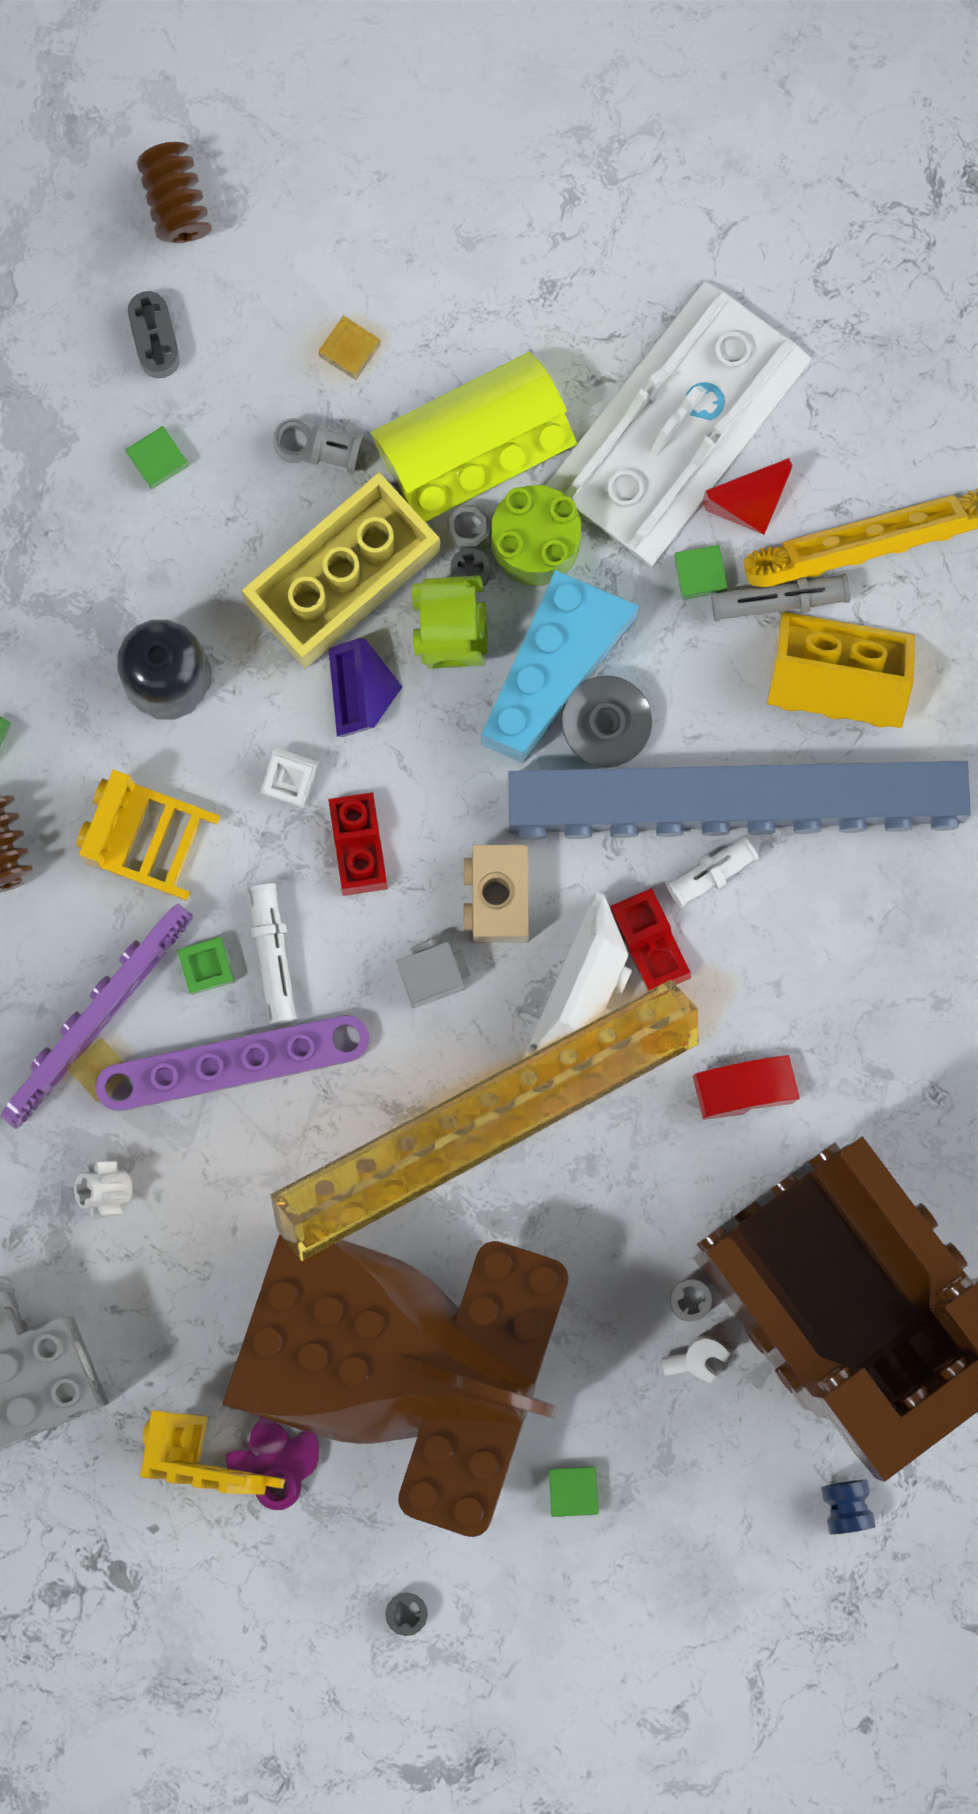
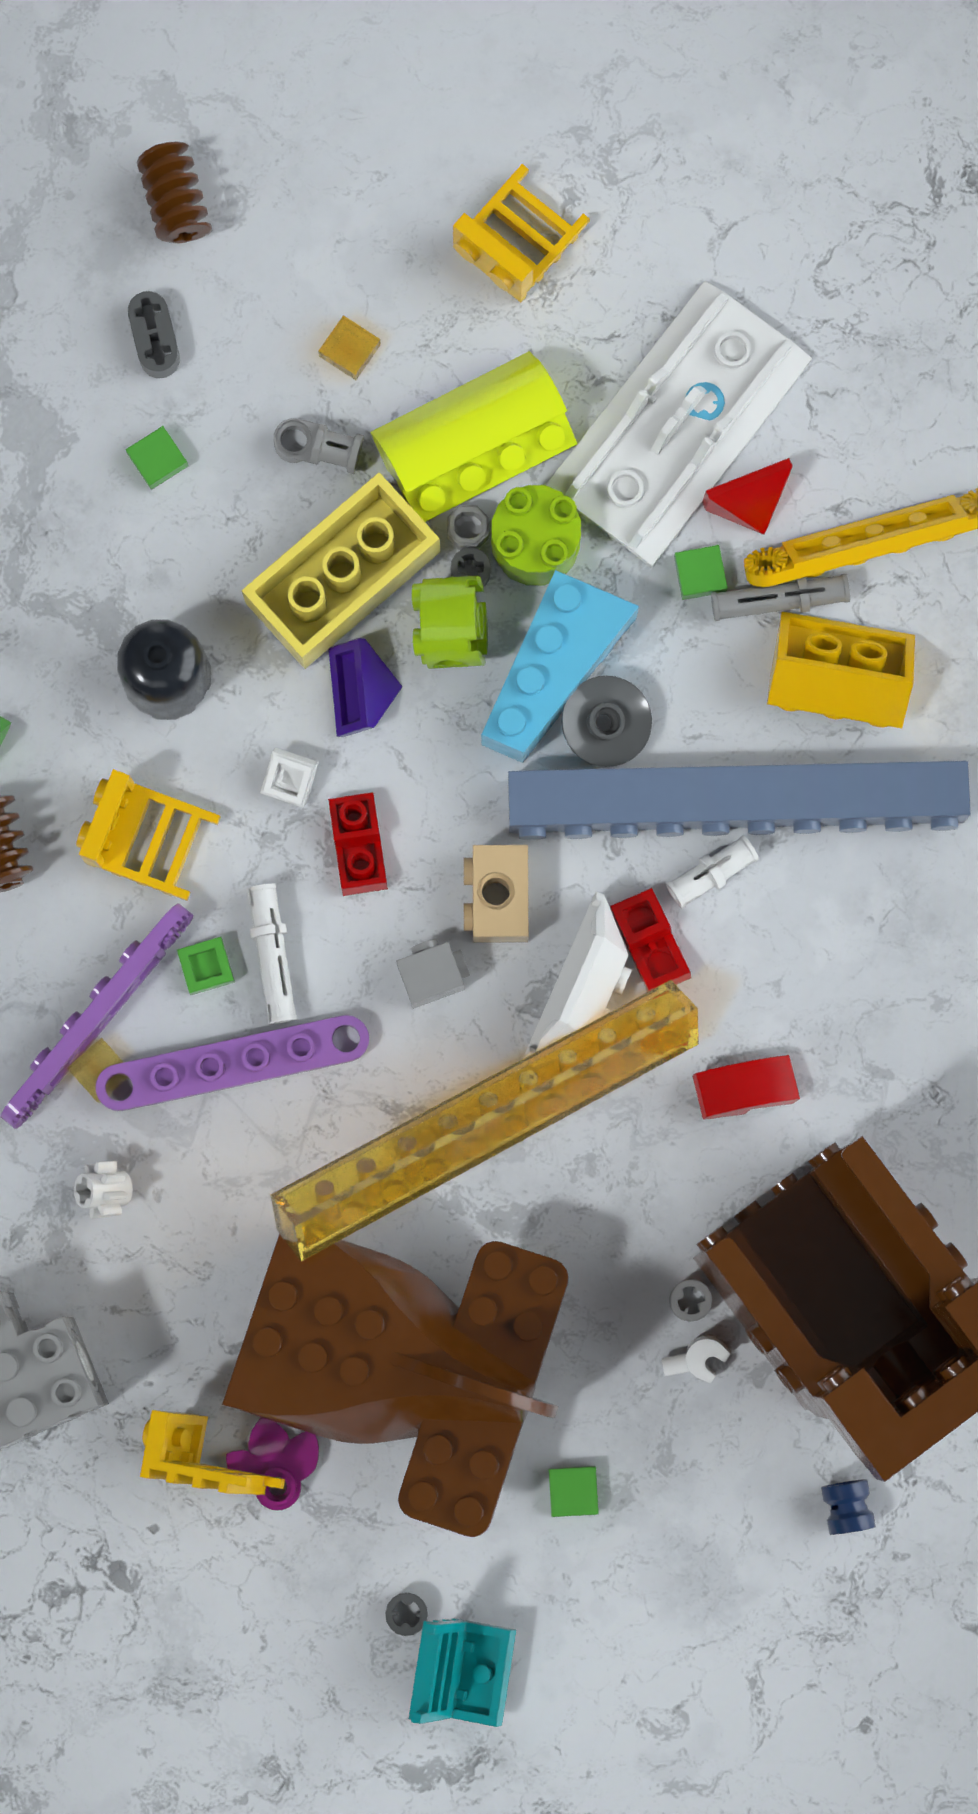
none -> teal plate [408,1618,516,1727]
none -> yellow plate [453,164,590,303]

